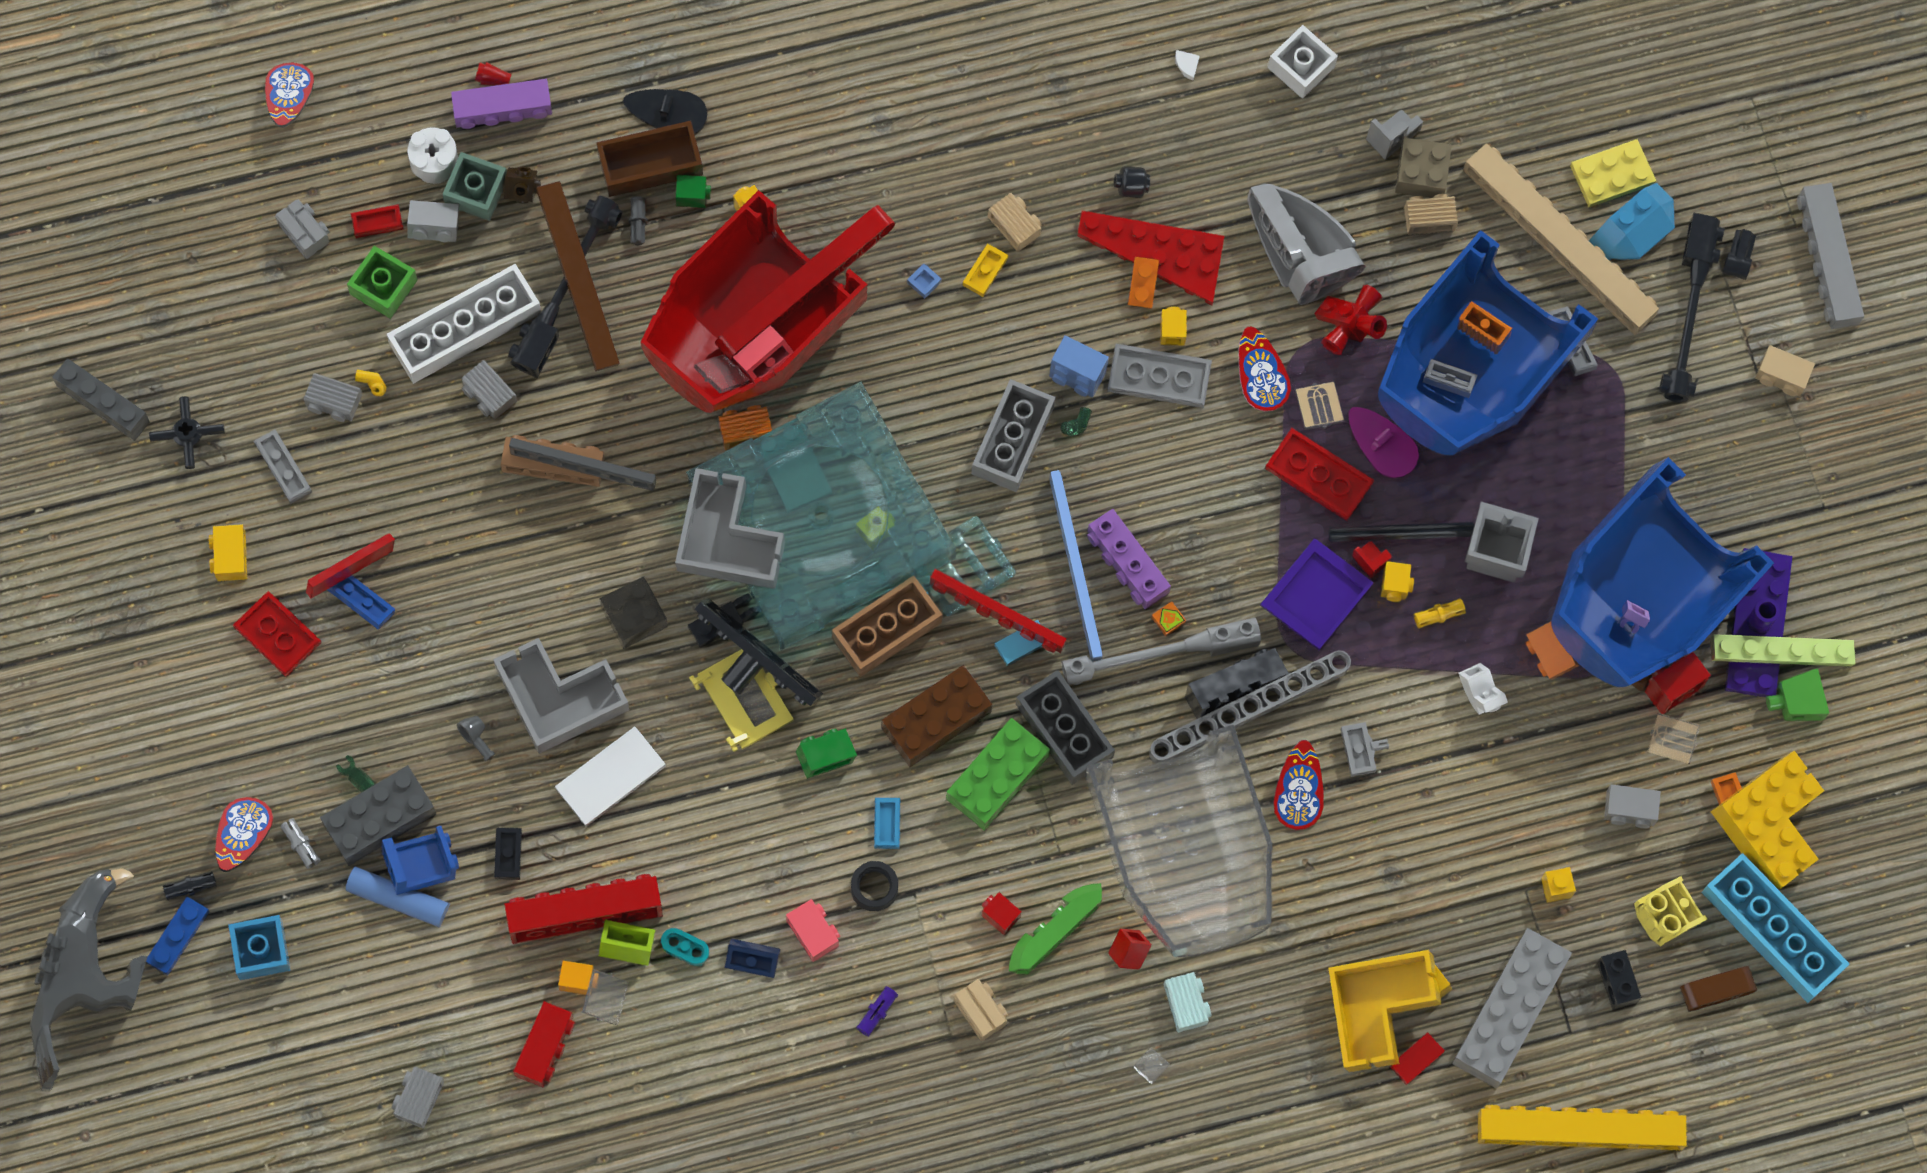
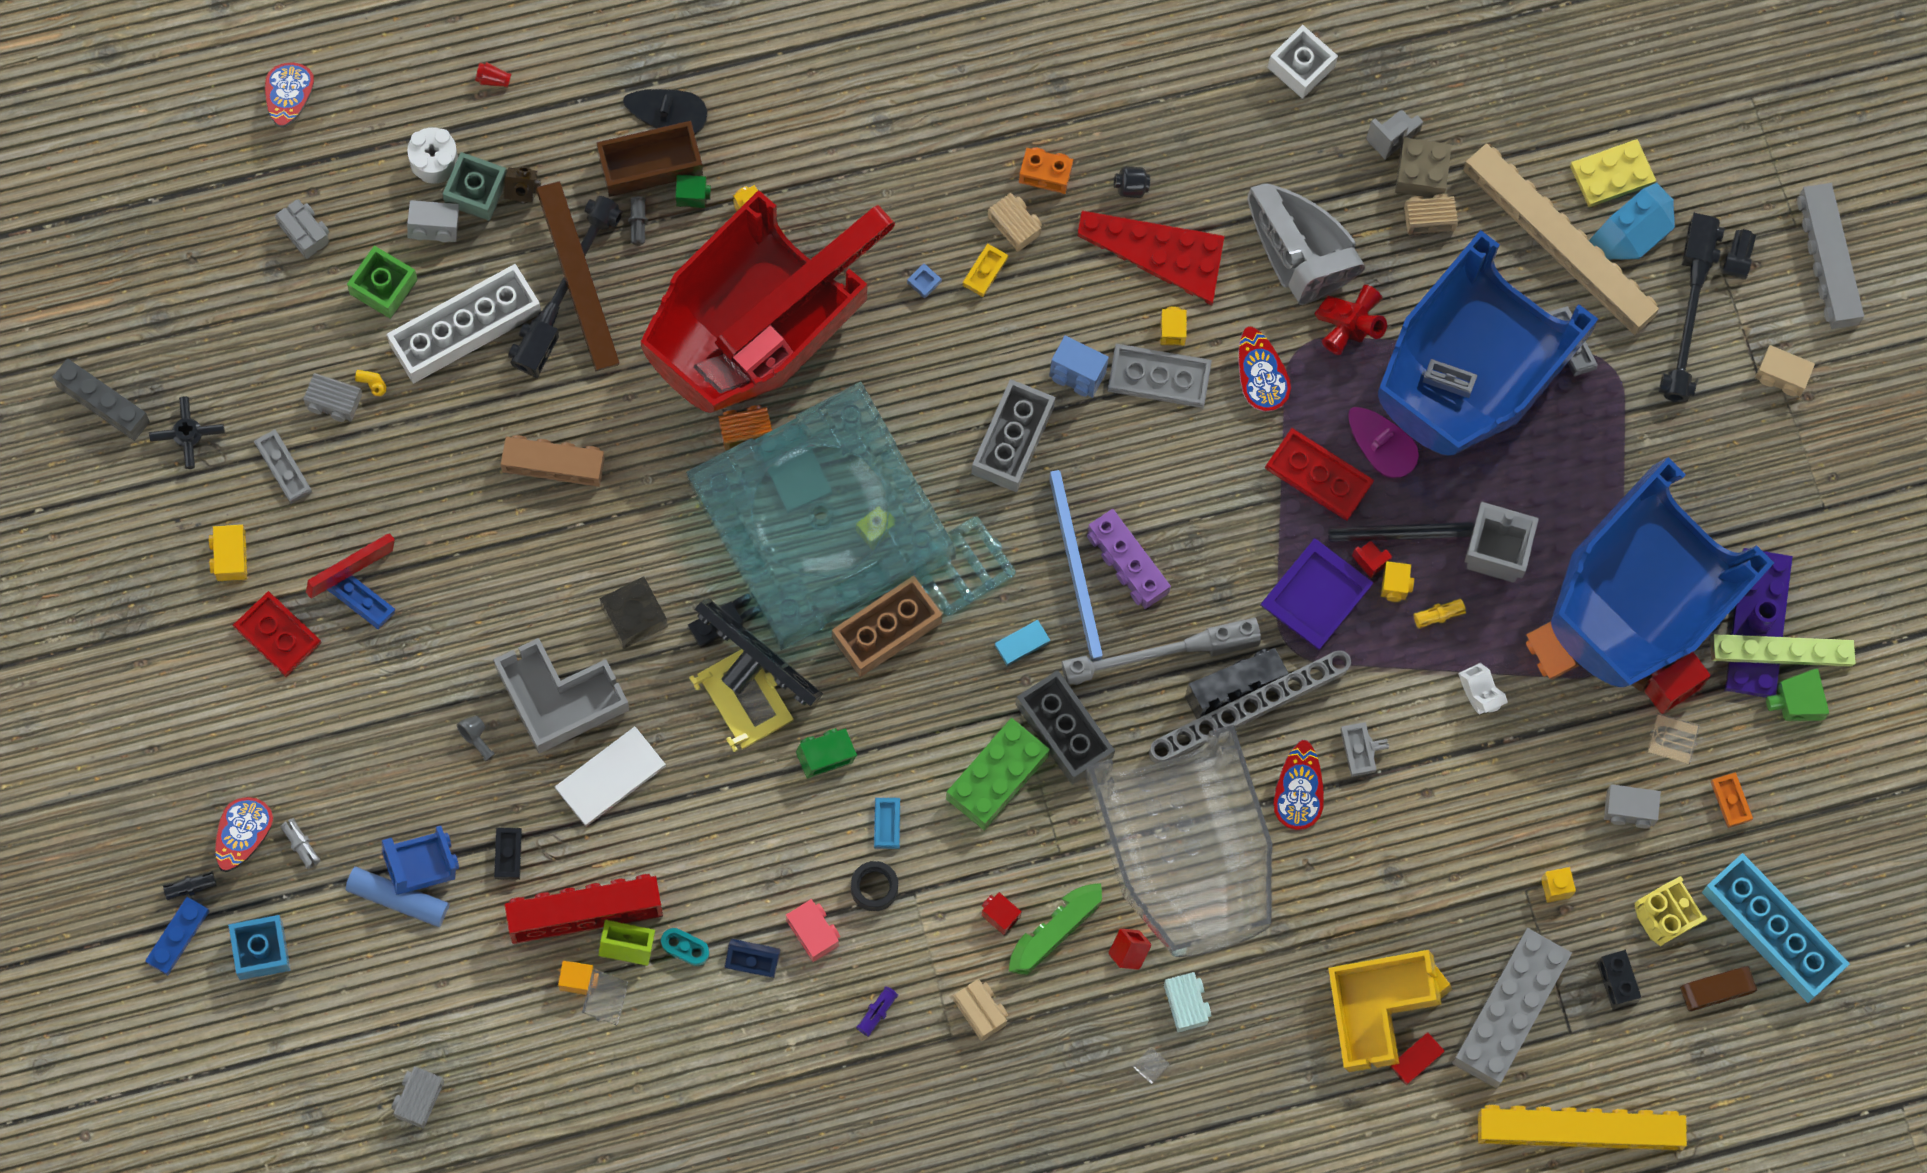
dark grey animal [30,868,148,1091] -> none
dark grey brick [320,765,436,866] -> none
clear green bar [336,755,377,793] -> none
red tile [351,204,403,238] -> none
medium lavender brick [451,79,552,129] -> none
light grey brick [461,360,517,420] -> none
dark grey tile [509,438,656,491] -> none
red brick [513,1001,576,1088] -> none
light grey piece [675,468,785,589] -> none
reddish brown piece [881,665,993,767] -> none
red plate [930,569,1067,653] -> none
clear green arm [1060,407,1092,436] -> none
orange plate [1128,257,1159,309] -> none
tile [1151,601,1186,636] -> none
white tile [1175,50,1200,80] -> none
piece [1295,381,1344,430] -> none
orange brick [1457,301,1512,354] -> none
lavender tile [1620,600,1650,634] -> none
yellow piece [1711,750,1824,889] -> none
none -> orange brick [1019,147,1073,194]

